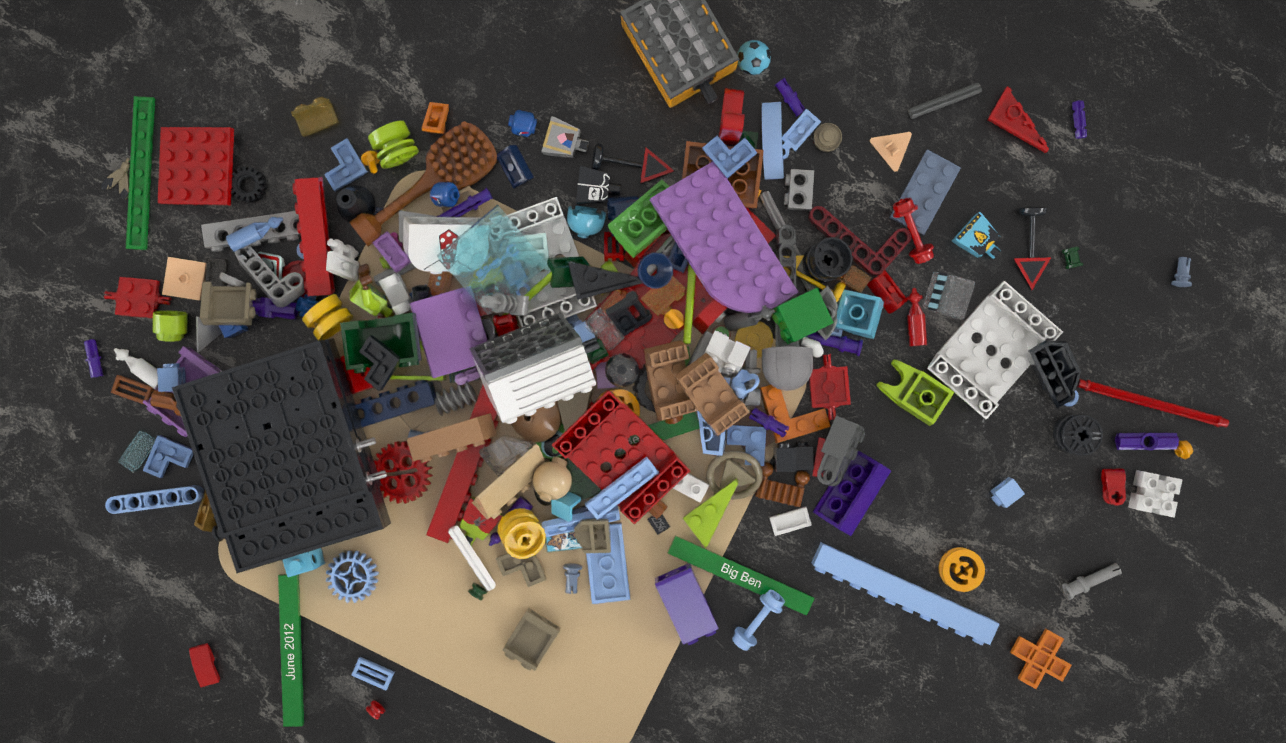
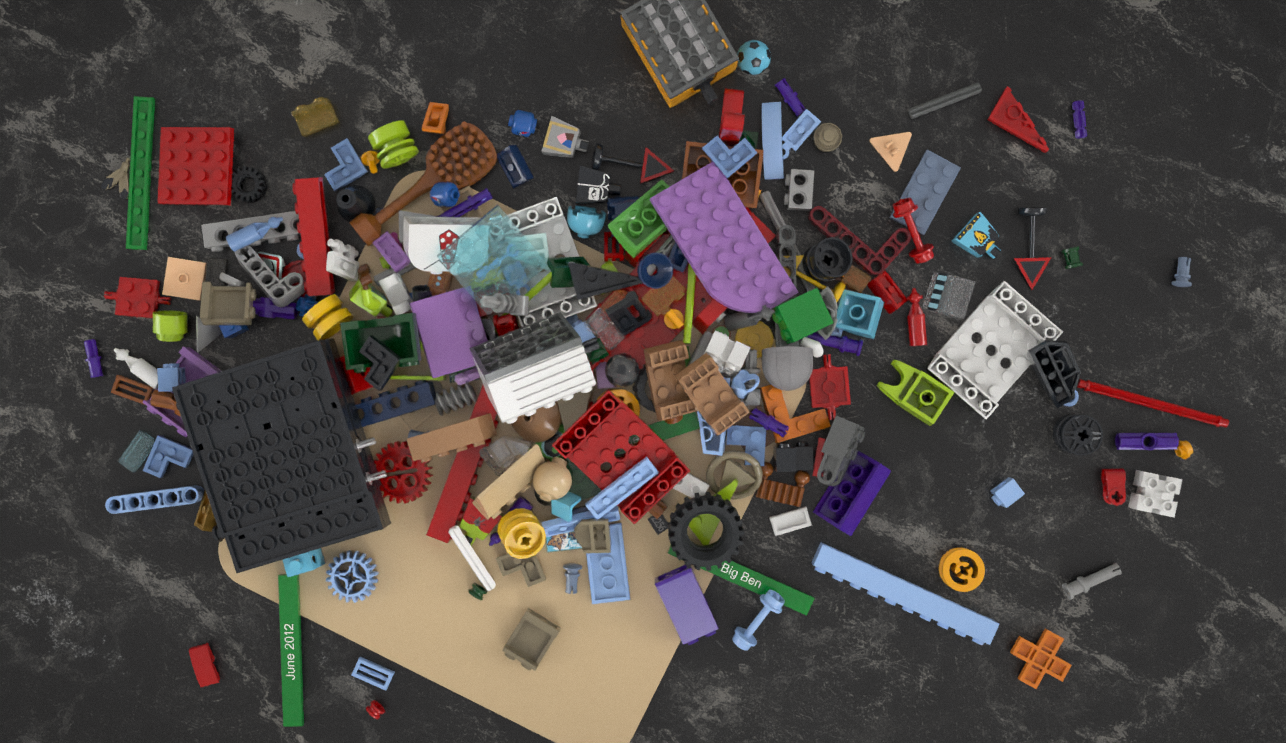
none -> black tyre [667,492,744,571]

